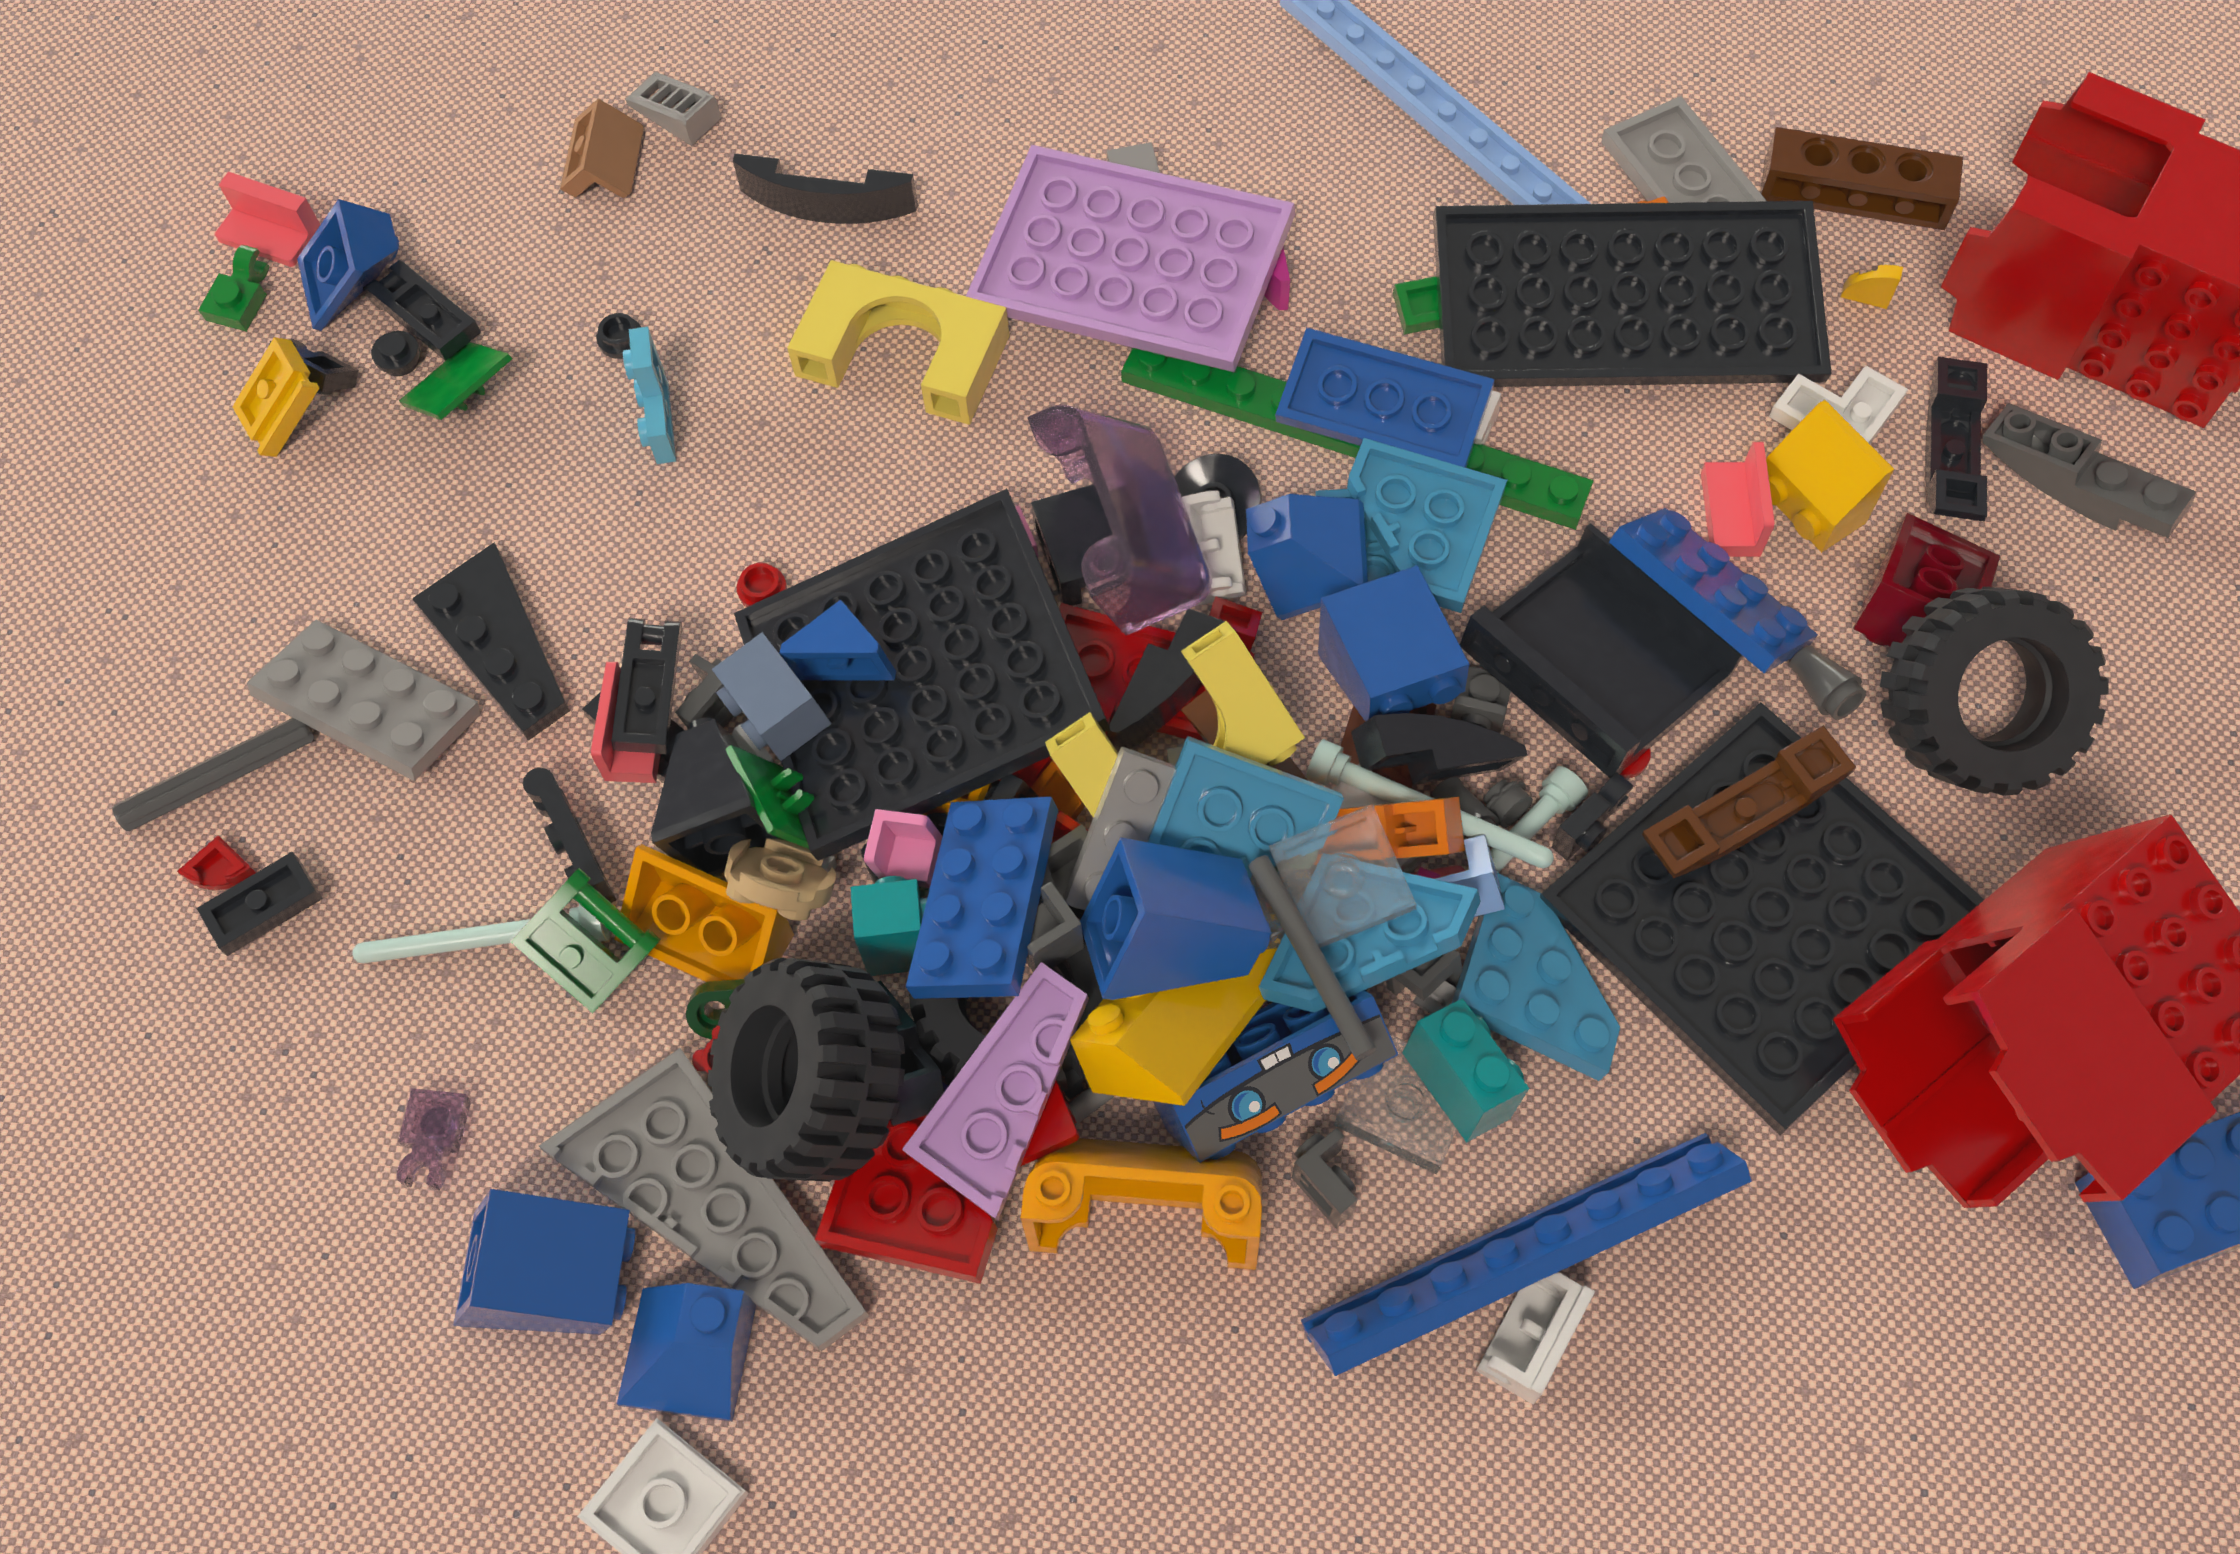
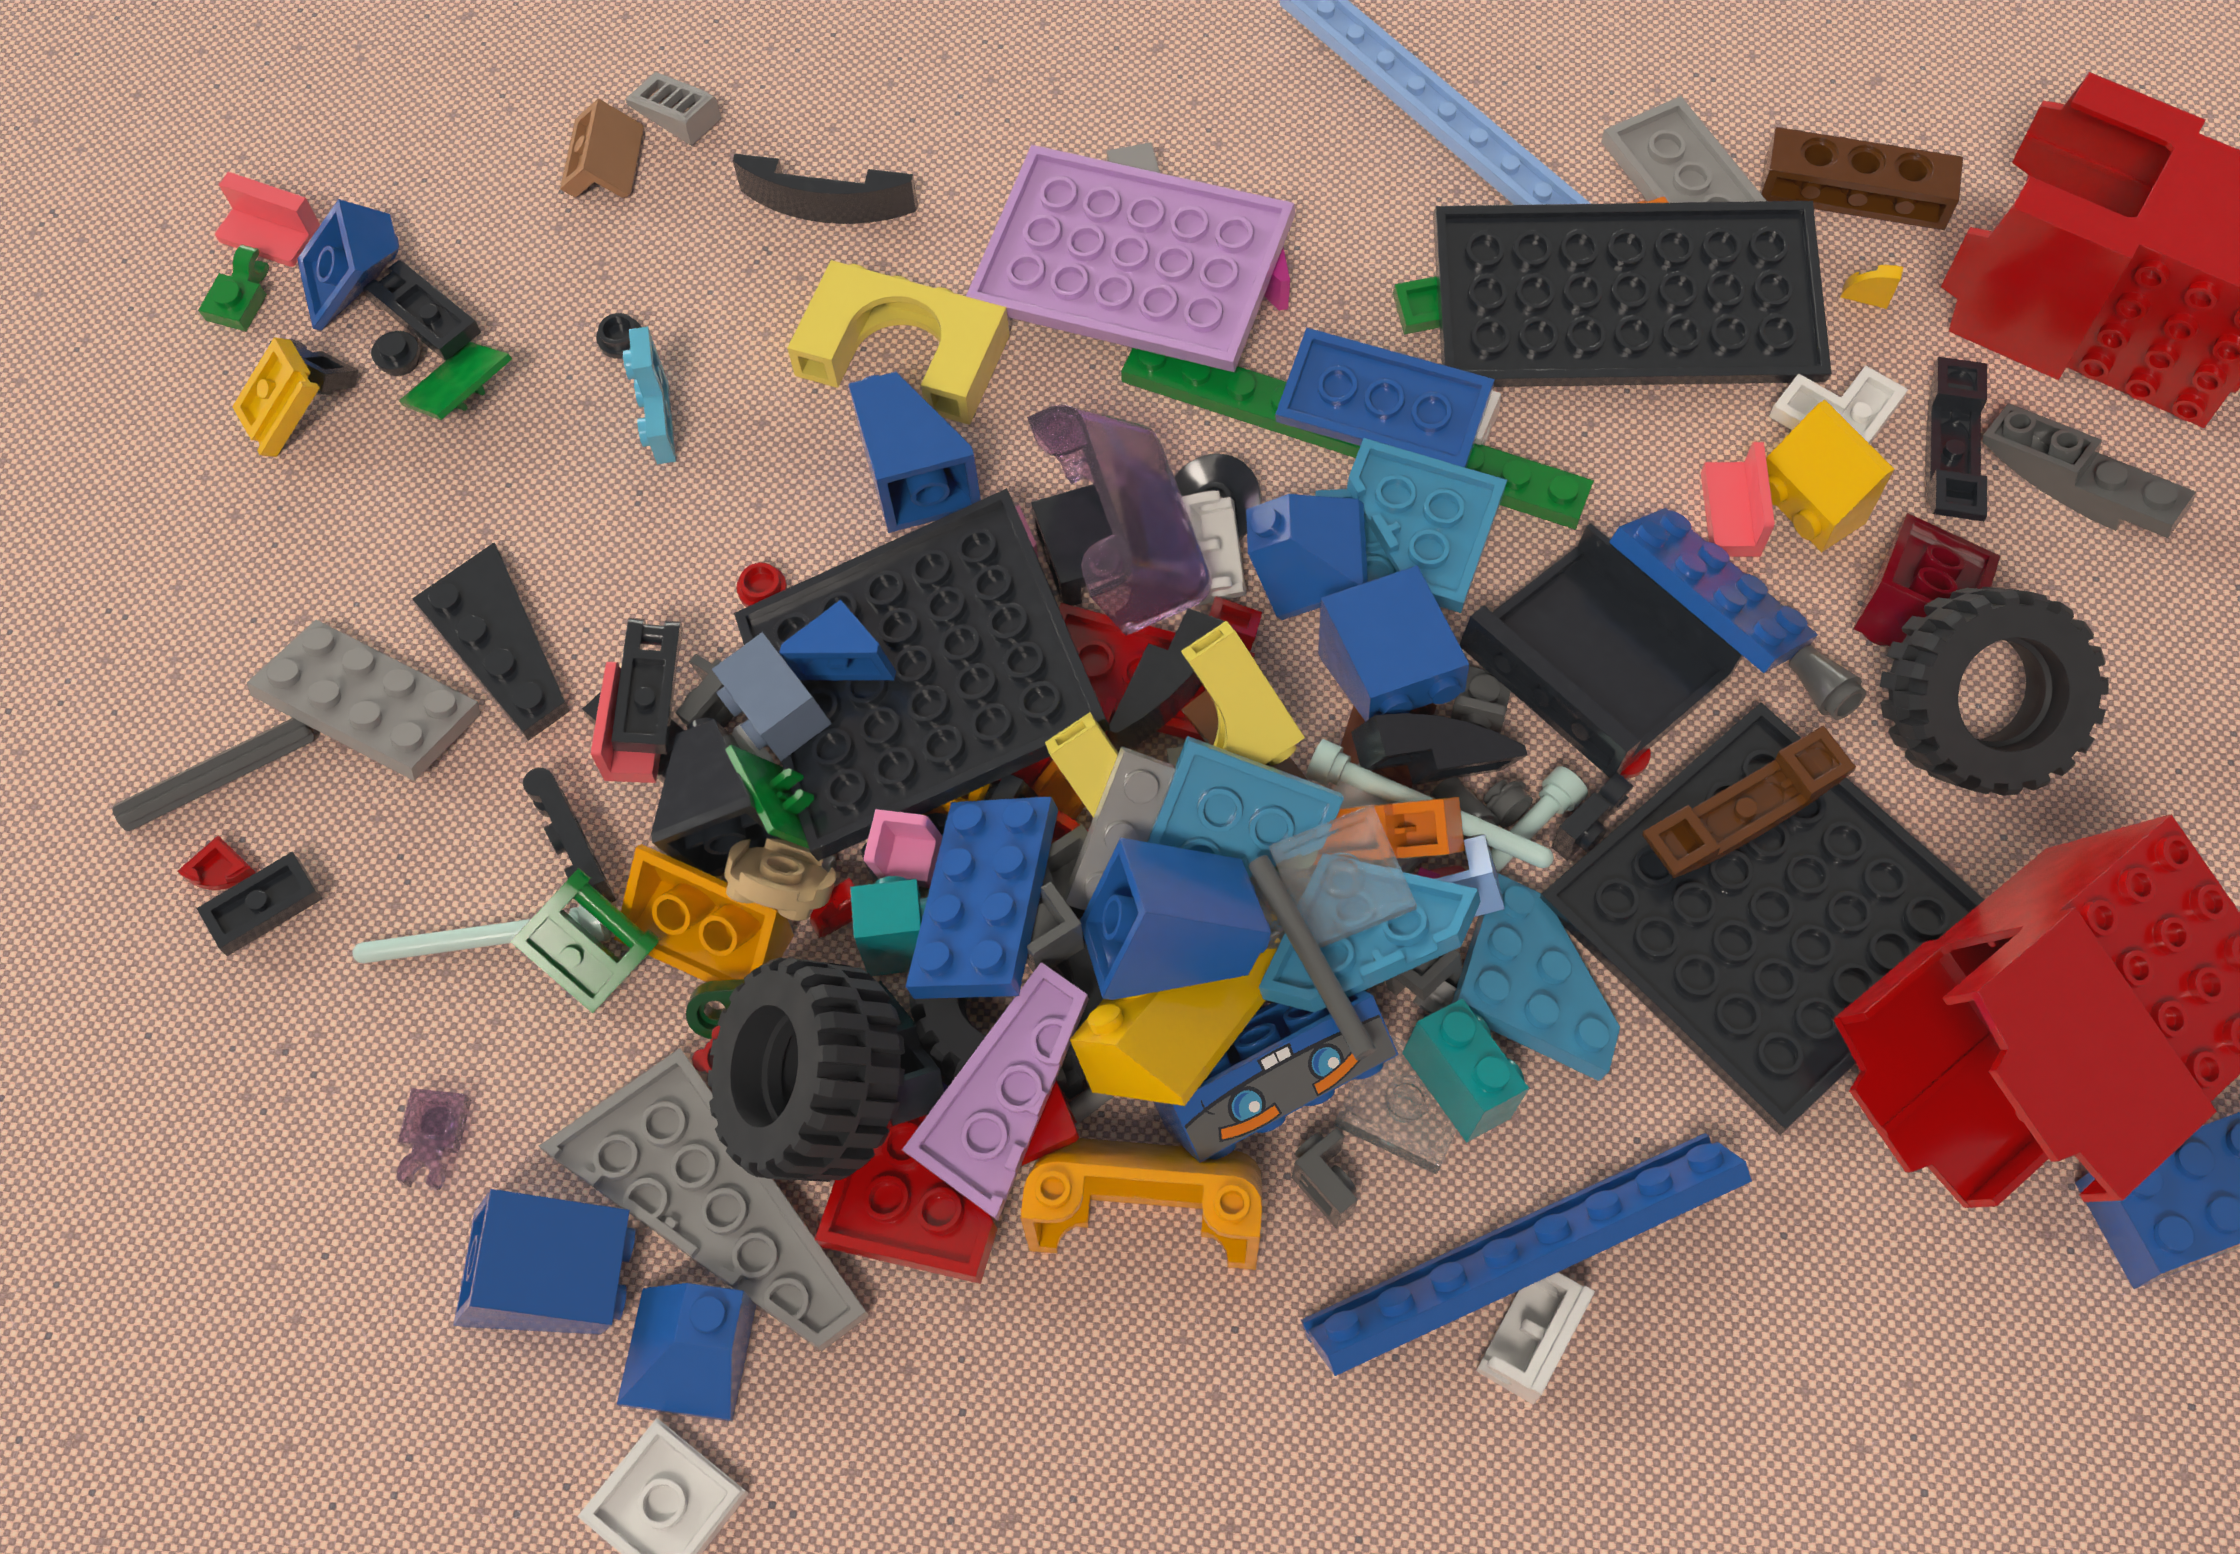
none -> red tile [810,877,855,938]
none -> blue slope [848,372,981,533]

